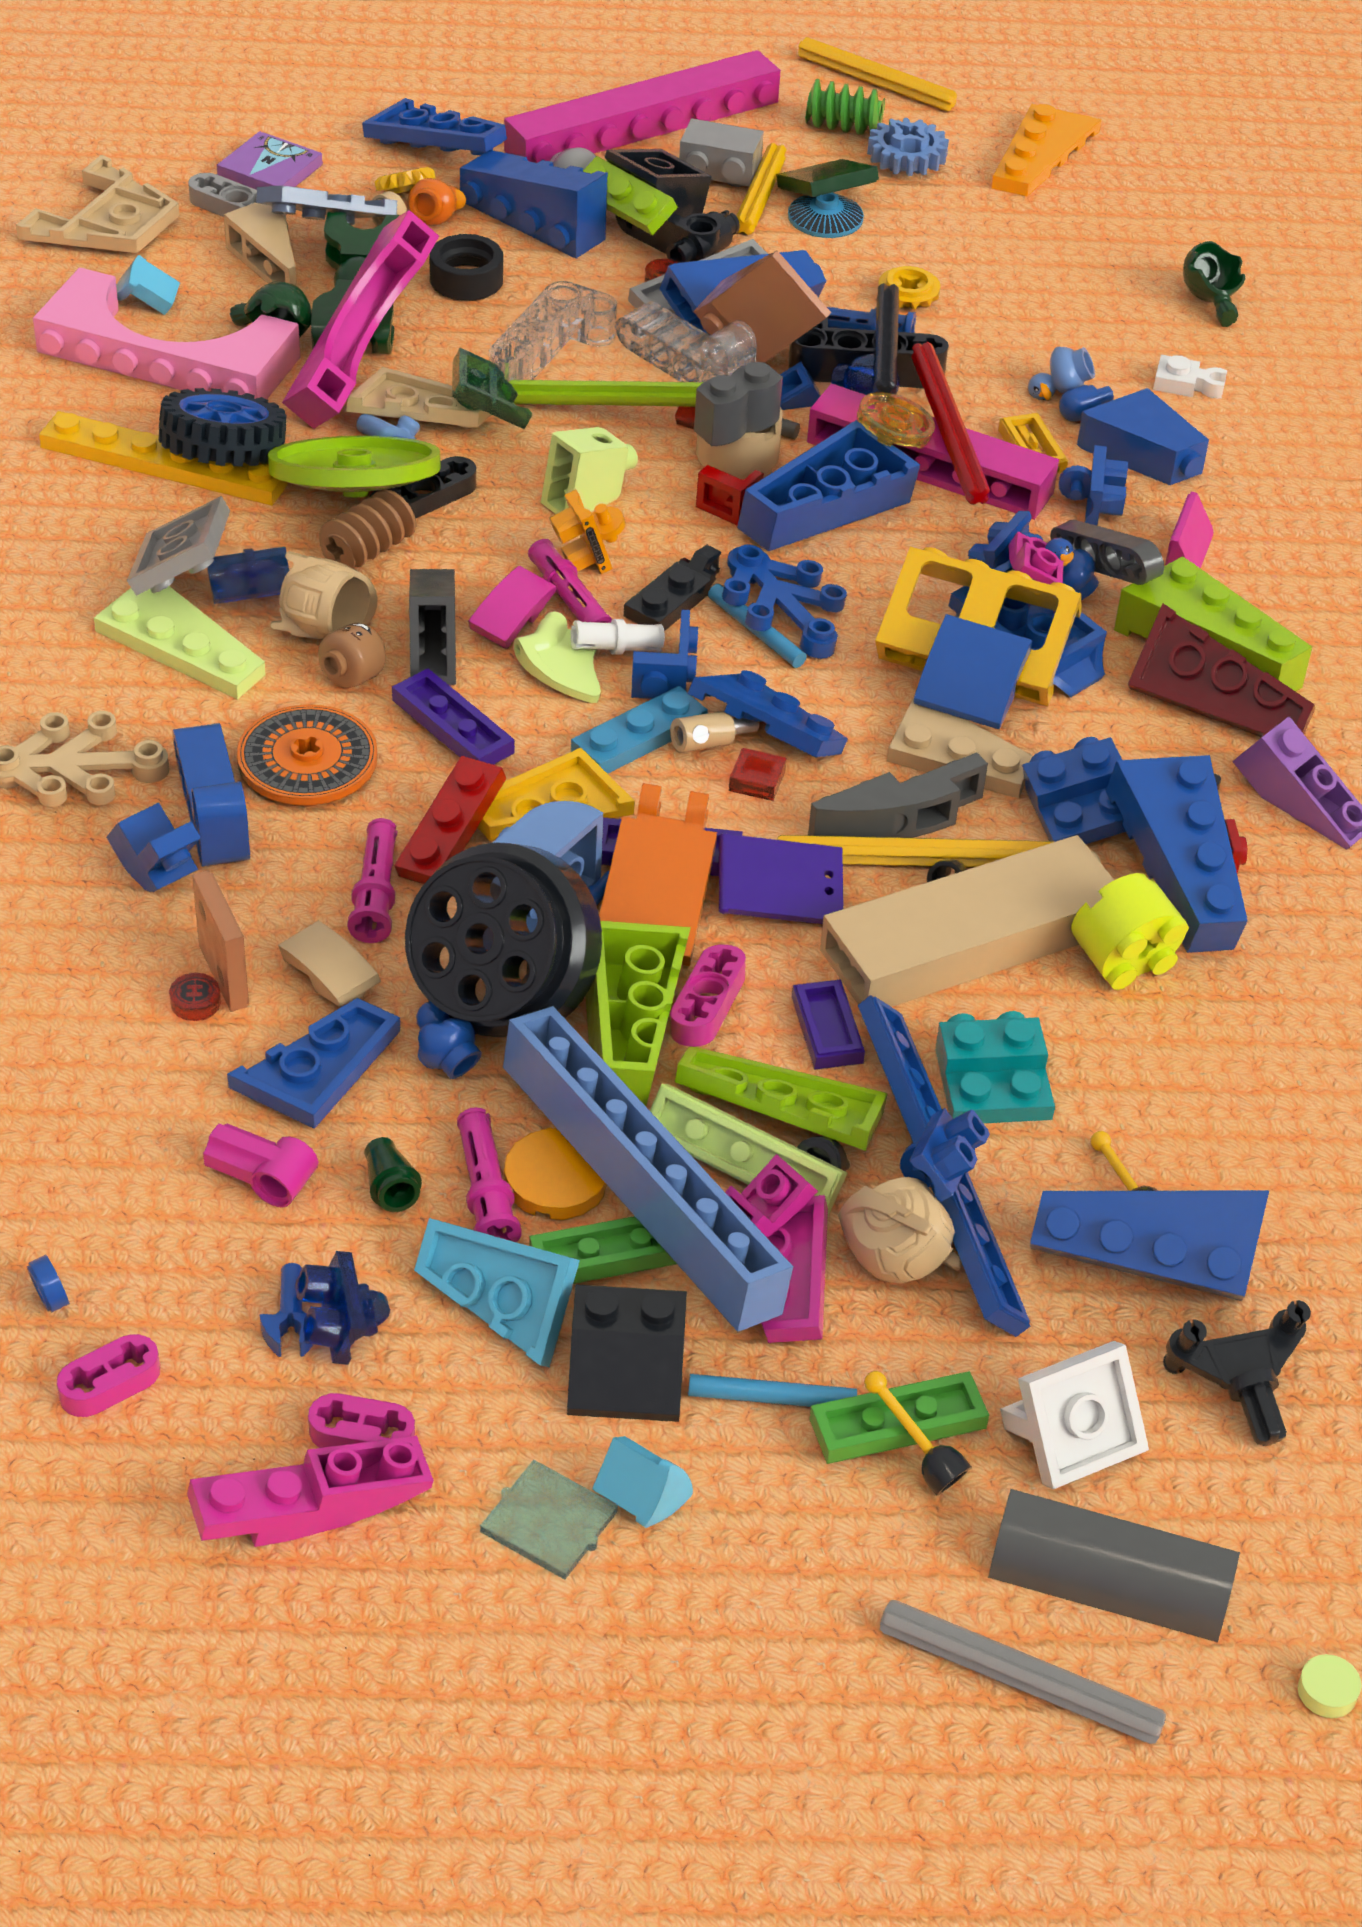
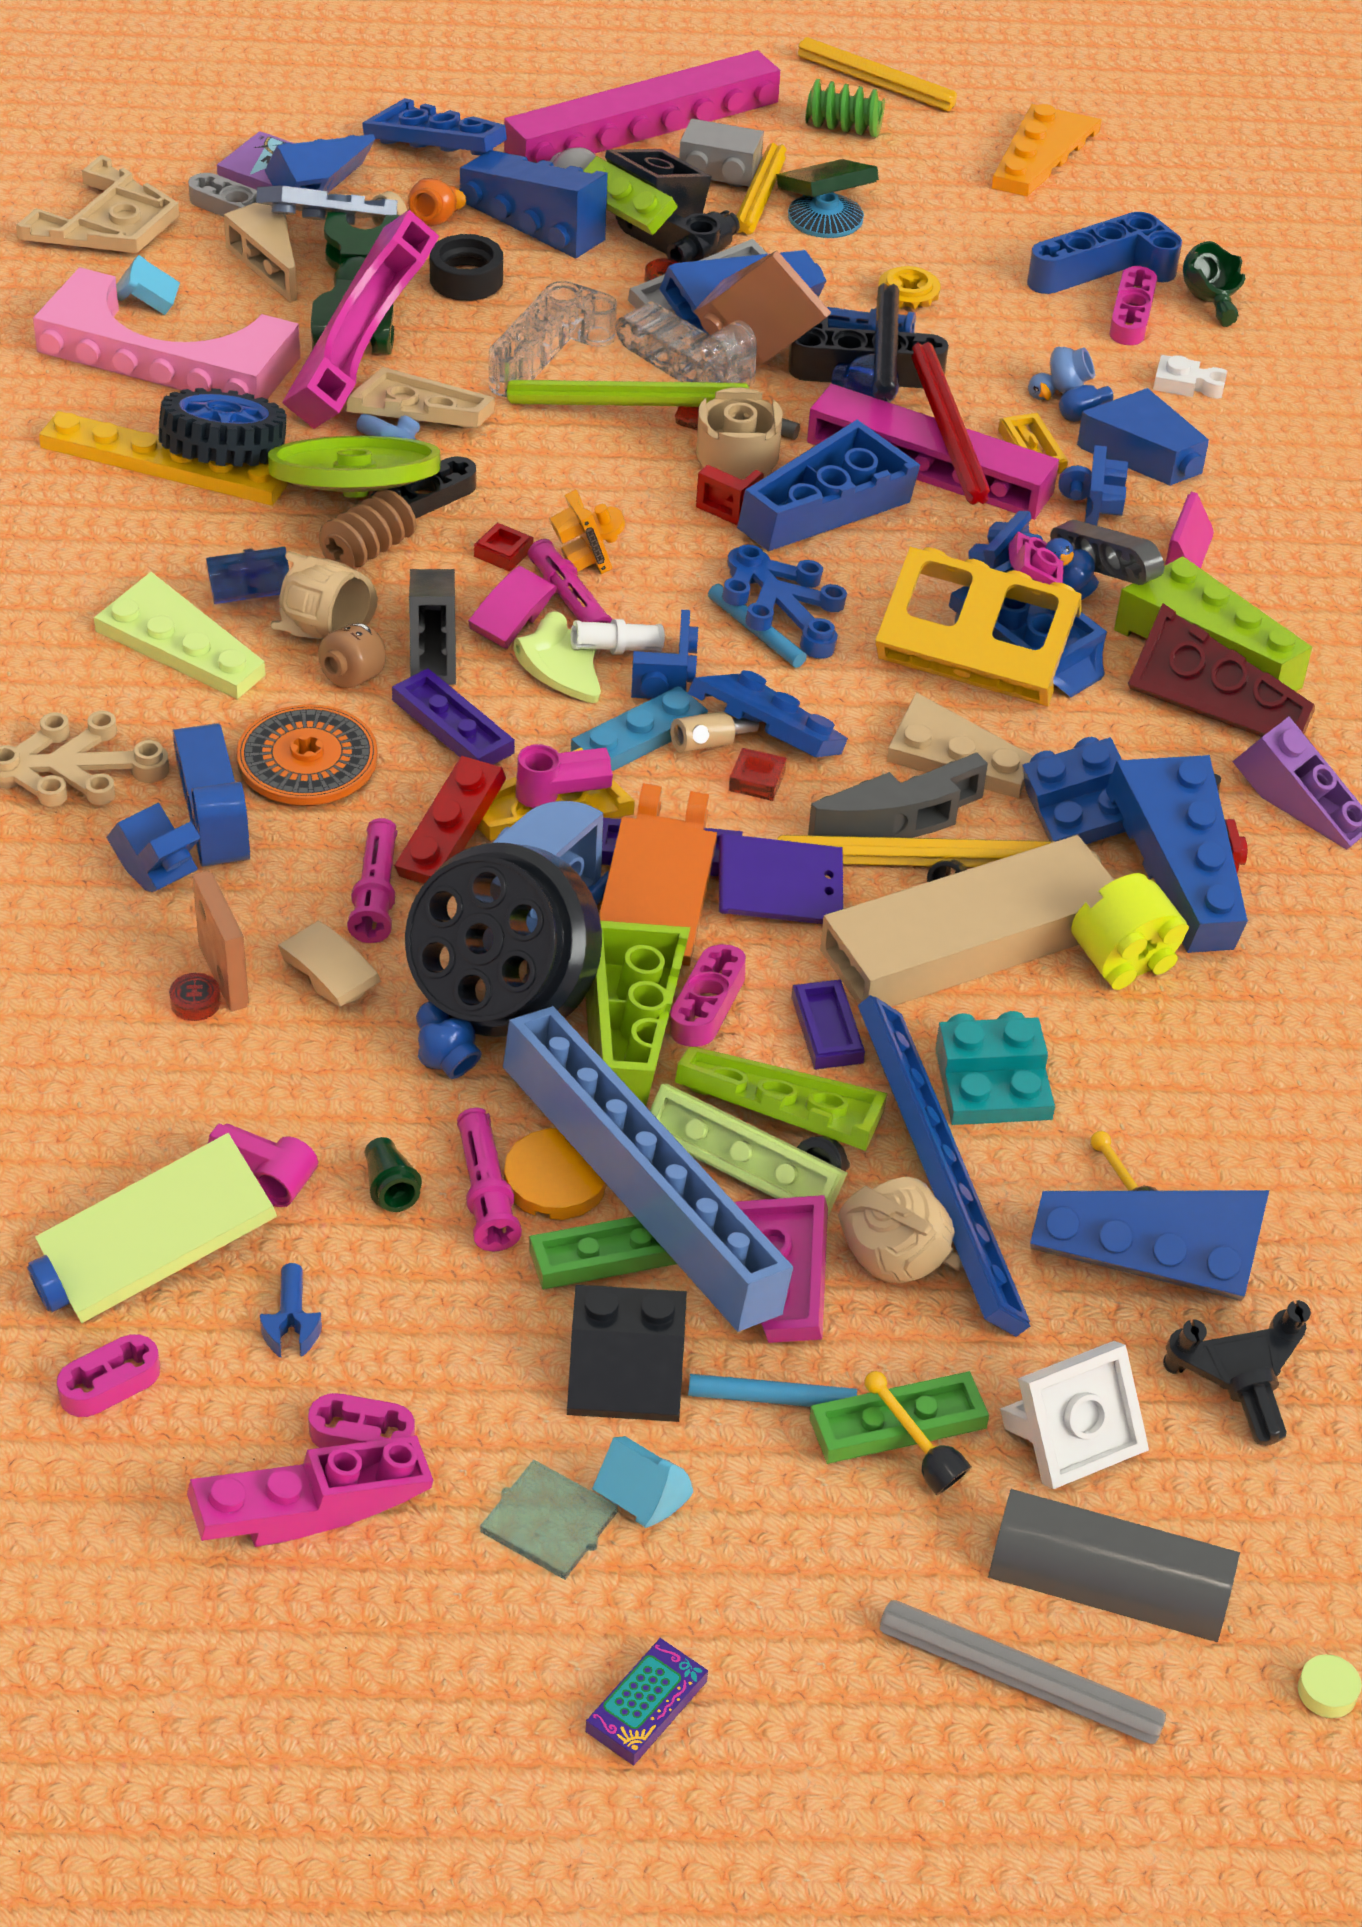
light grey plate [127,496,230,596] -> none
blue wing [227,998,400,1129] -> none
dark green hair [230,281,312,338] -> none
clear blue hips [295,1251,390,1365] -> none
yellow gear [374,167,436,194] -> none
medium azure wing [414,1218,580,1368] -> none
clear green wing [452,348,532,429] -> none
yellowish green torso [541,427,638,514] -> none
black hinge [623,545,721,631] -> none
dark grey brick [694,362,783,446] -> none
dark pink slope [725,1154,818,1238] -> none
blue slope [780,362,821,410] -> none
clear yellow wheel [856,392,935,449] -> none
medium blue gear [867,118,949,176] -> none
blue hips [900,1108,990,1202] -> none
blue slope [914,614,1032,730] -> none
none -> yellowish green tile [35,1133,278,1324]
none -> blue slope [265,134,376,193]
none -> red tile [474,522,534,572]
none -> dark pink piece [515,744,613,808]
none -> tile [585,1638,708,1766]
none -> blue beam [1027,211,1182,294]
none -> dark pink beam [1109,266,1157,345]

